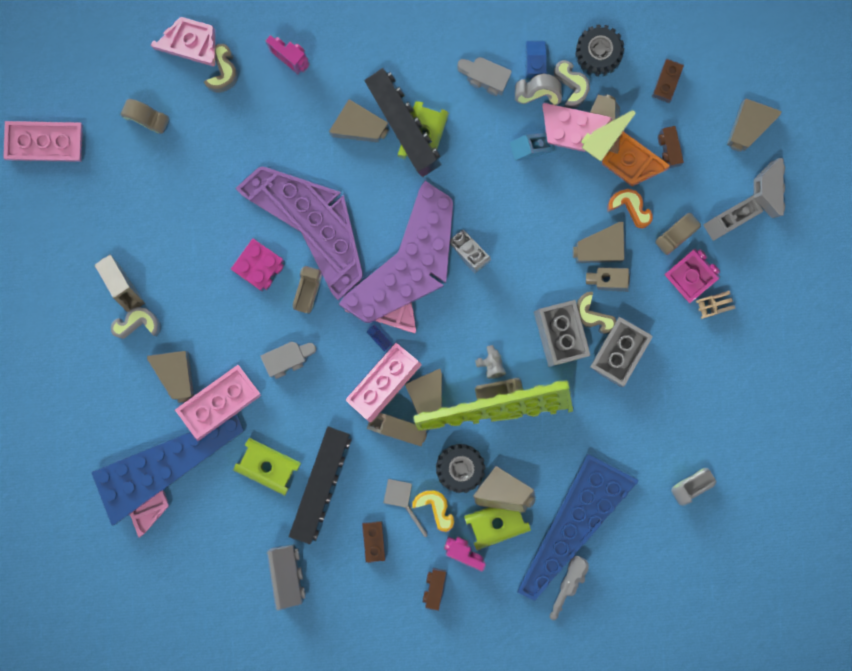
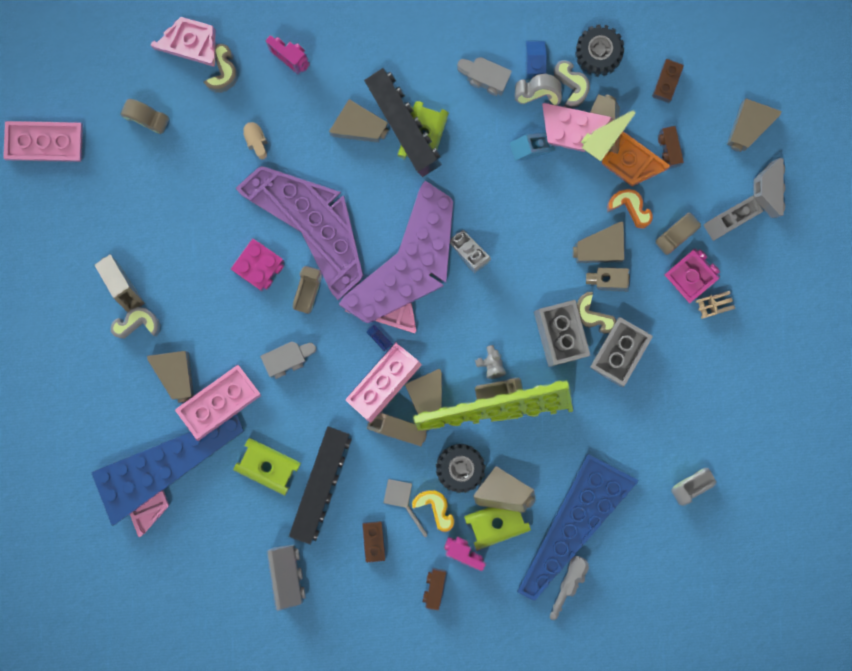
none -> tan arm [243,122,267,159]

